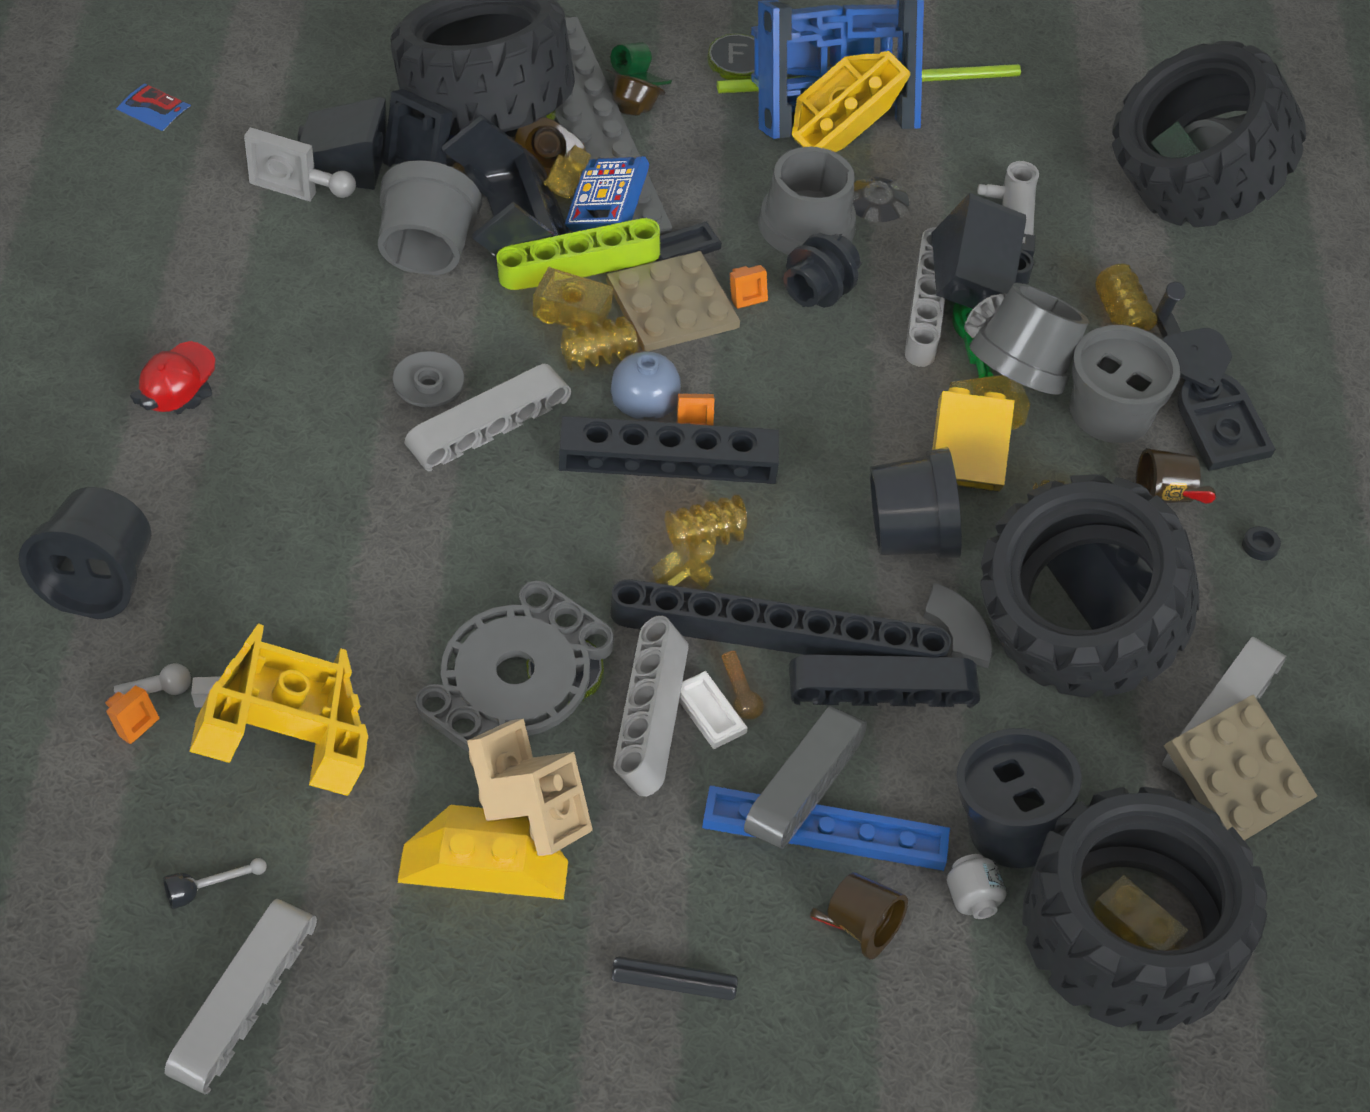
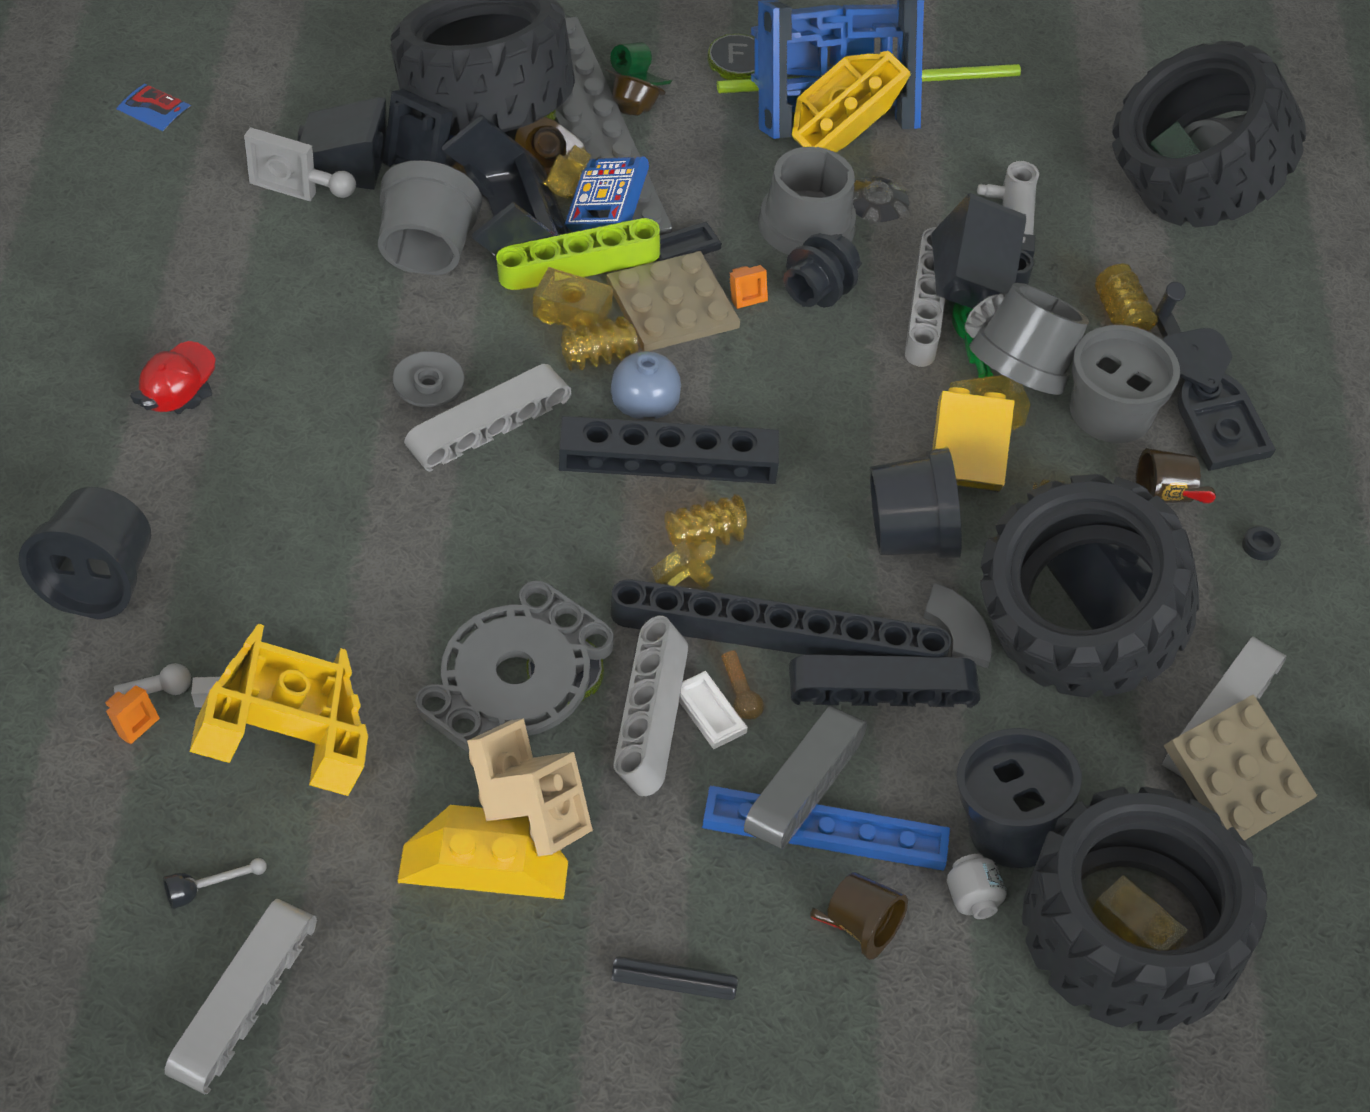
orange tile [677,394,715,426] -> none

